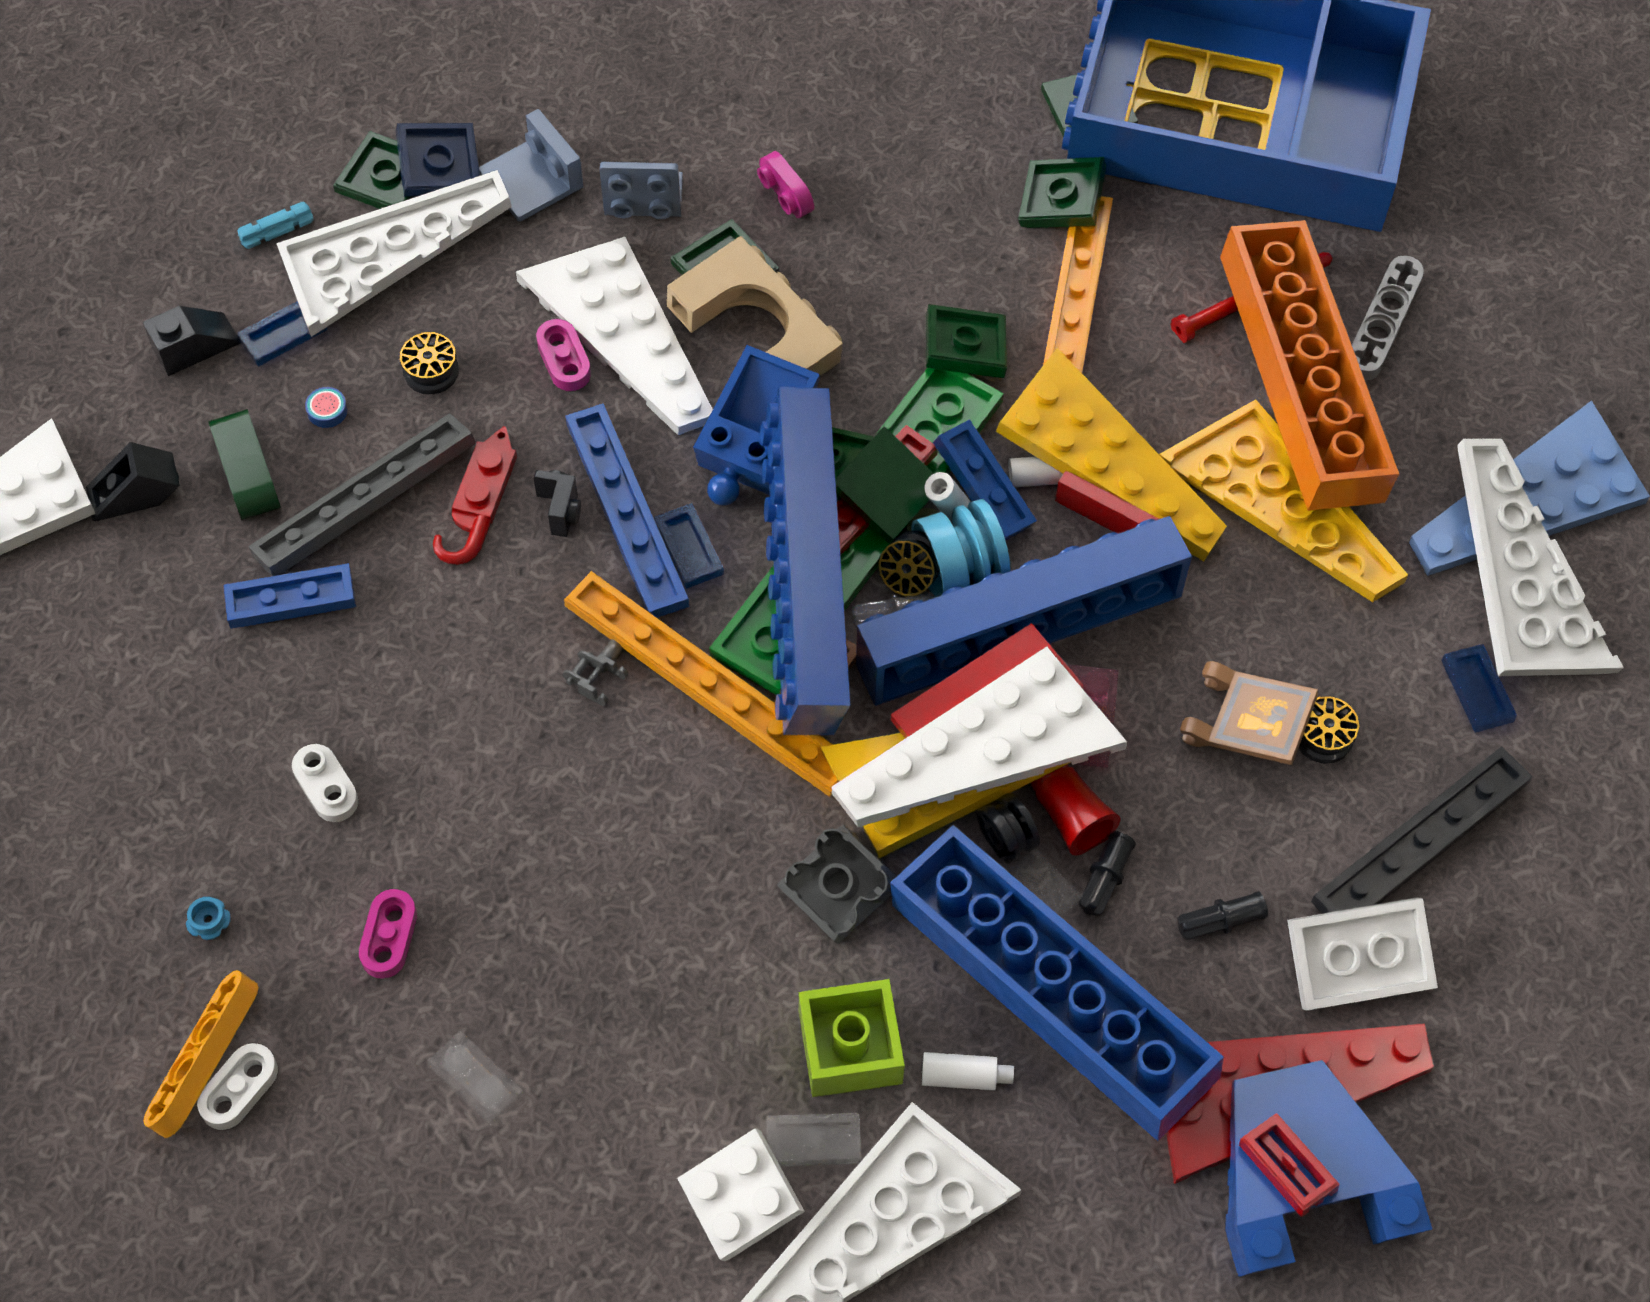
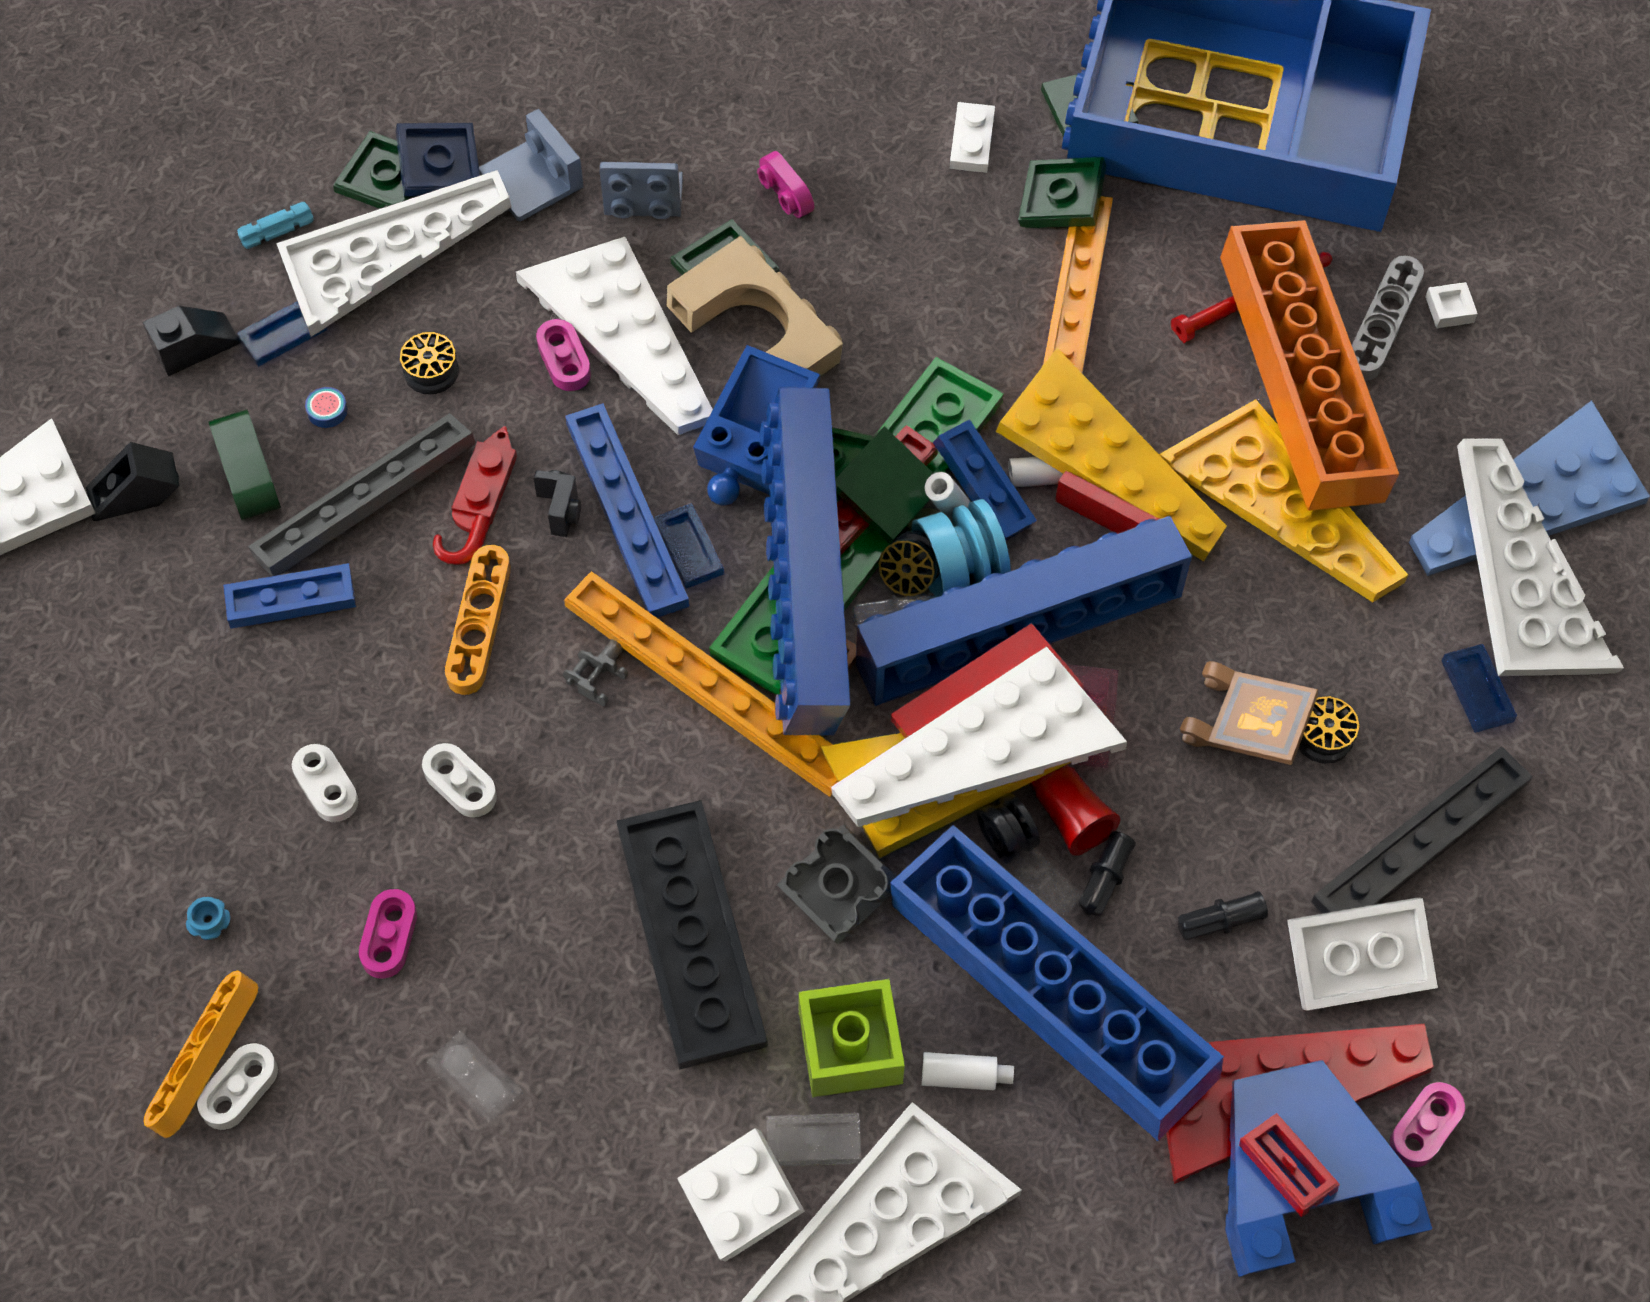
dark green tile [926,304,1007,378] -> none
none -> white plate [422,743,497,817]
none -> light orange beam [445,545,511,695]
none -> black plate [616,800,768,1070]
none -> white plate [950,102,995,173]
none -> dark pink plate [1390,1082,1465,1167]
none -> white plate [1425,282,1478,328]

